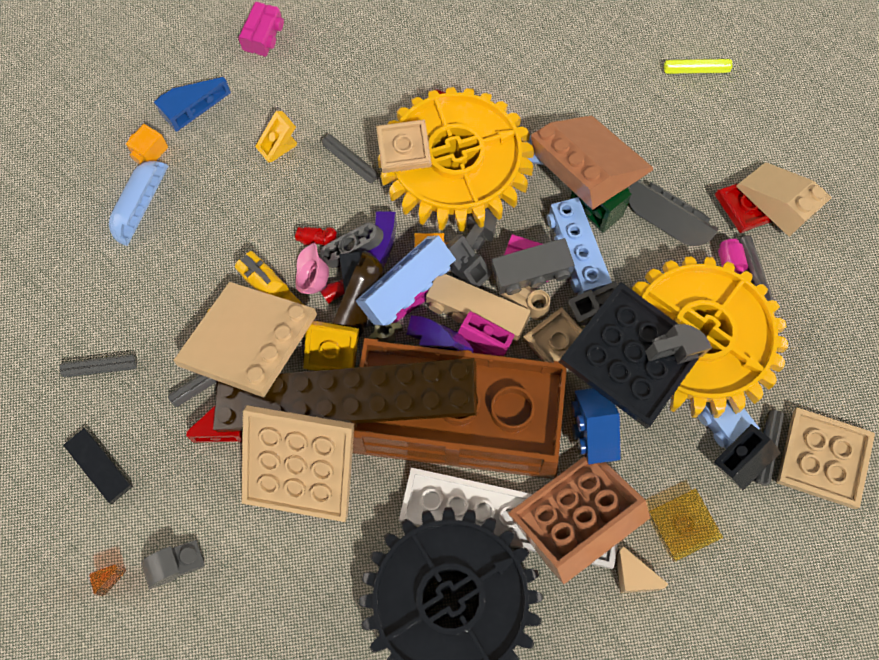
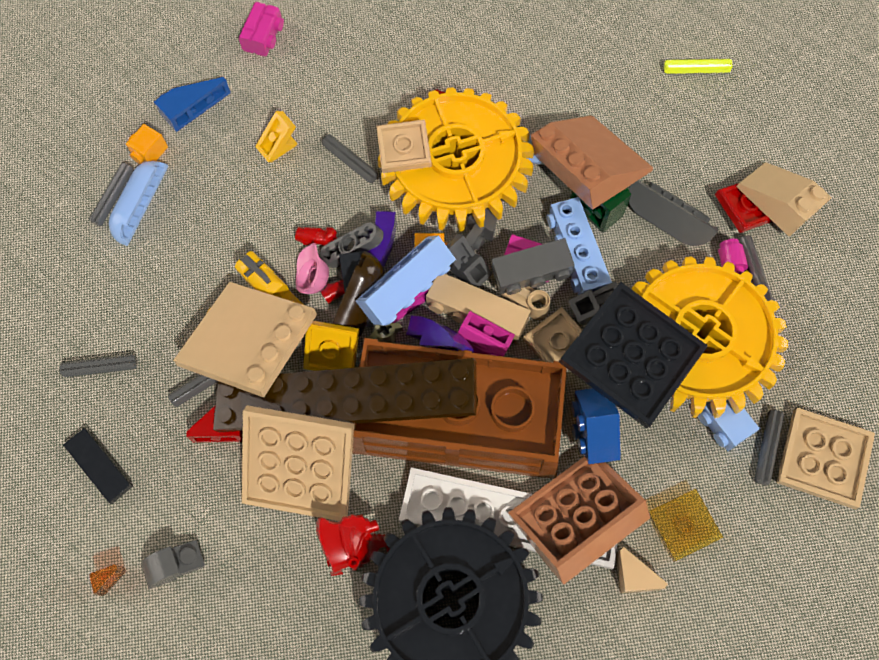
dark grey brick [645,324,712,364] -> none
black brick [714,424,781,491] -> none
none -> dark grey axle [89,162,134,226]
none -> red helmet [316,514,390,576]

